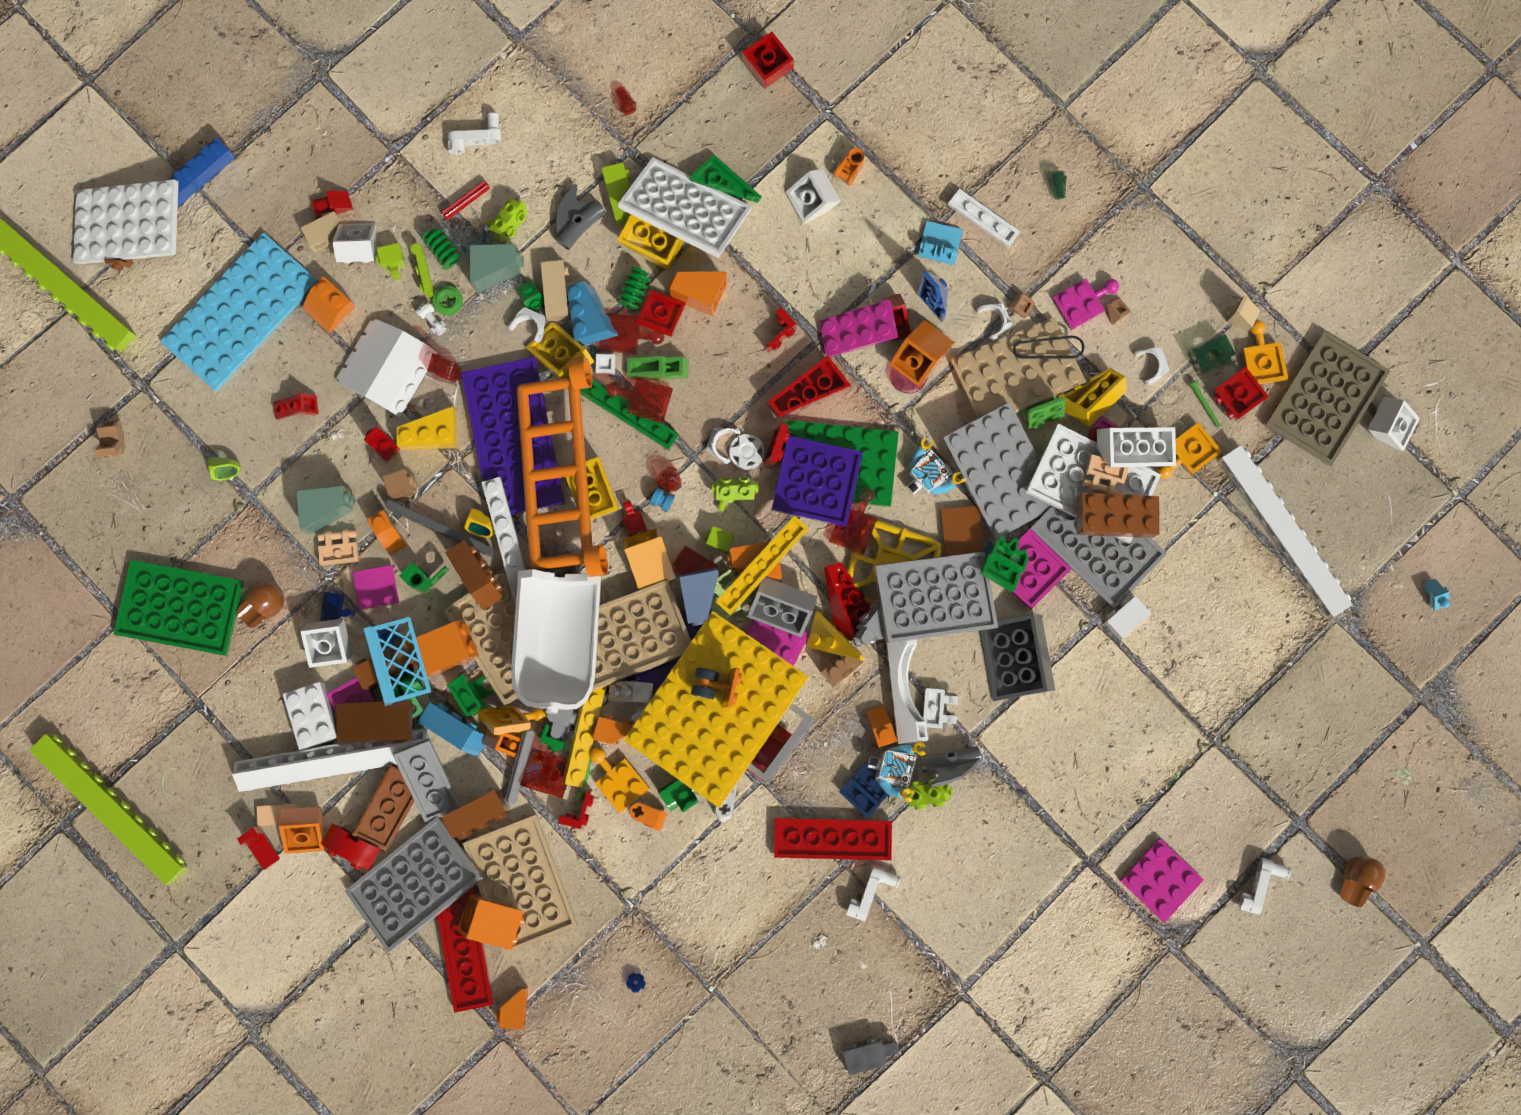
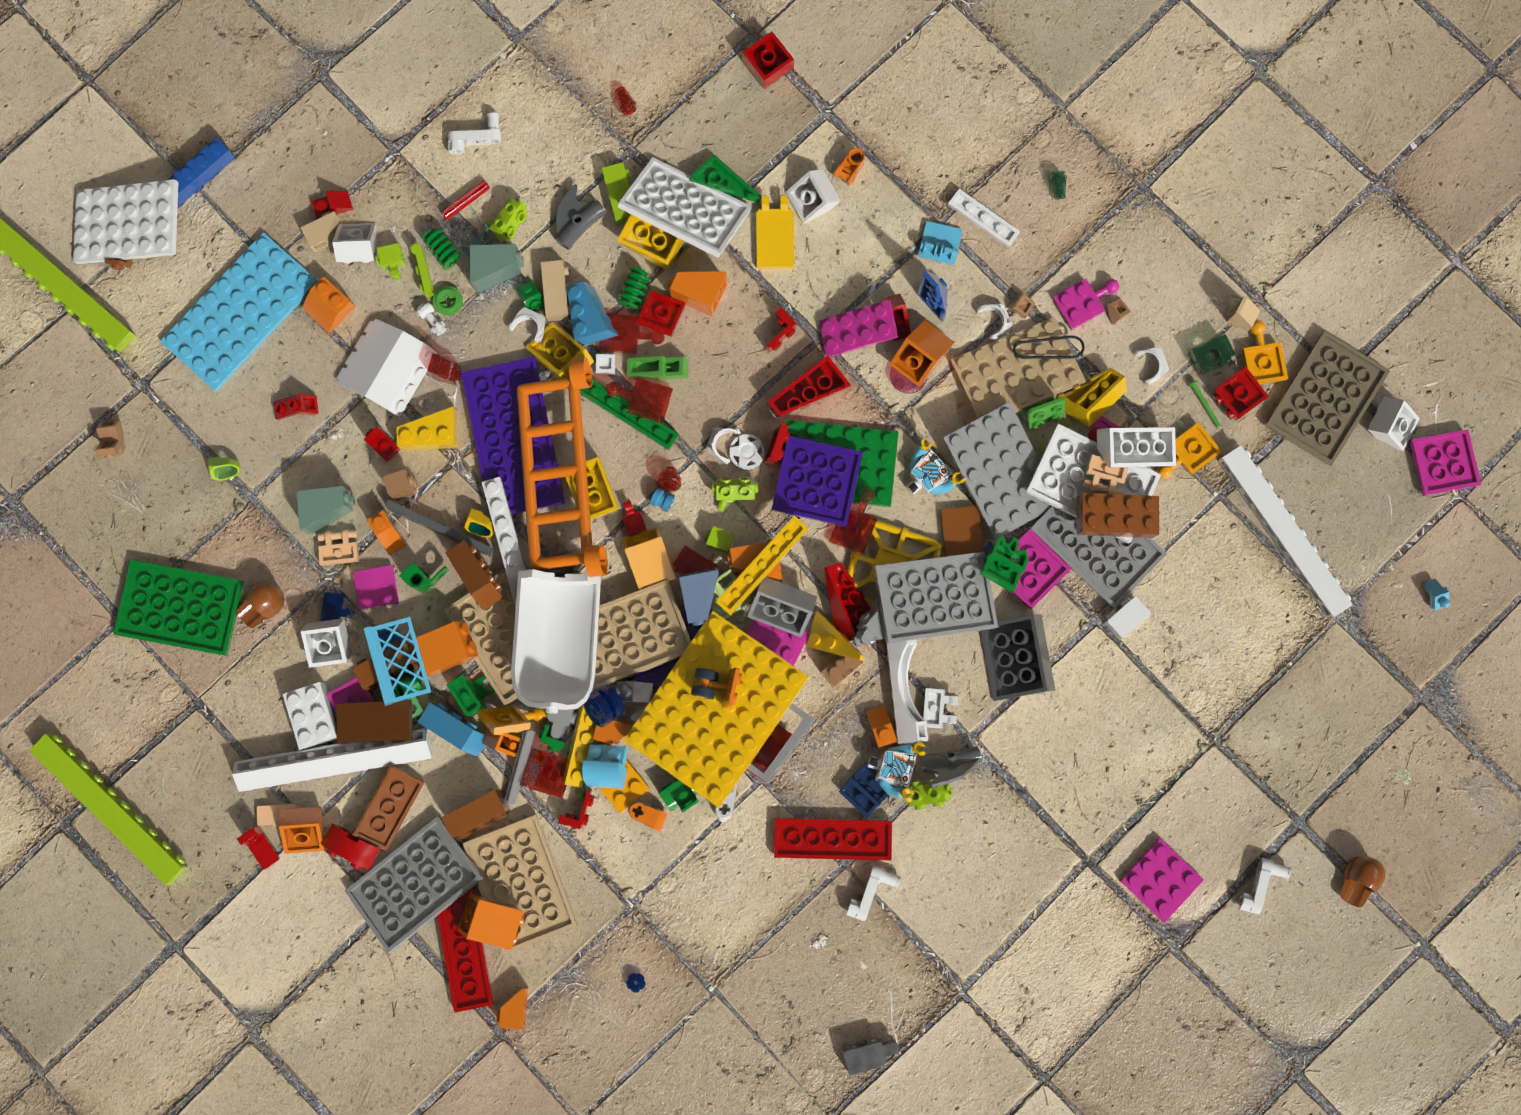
light grey plate [393,738,462,823] -> none
none -> medium azure brick [582,744,628,789]
none -> clear blue wheel [583,684,625,727]
none -> yellow tile [756,196,794,269]
none -> dark pink plate [1410,429,1482,496]

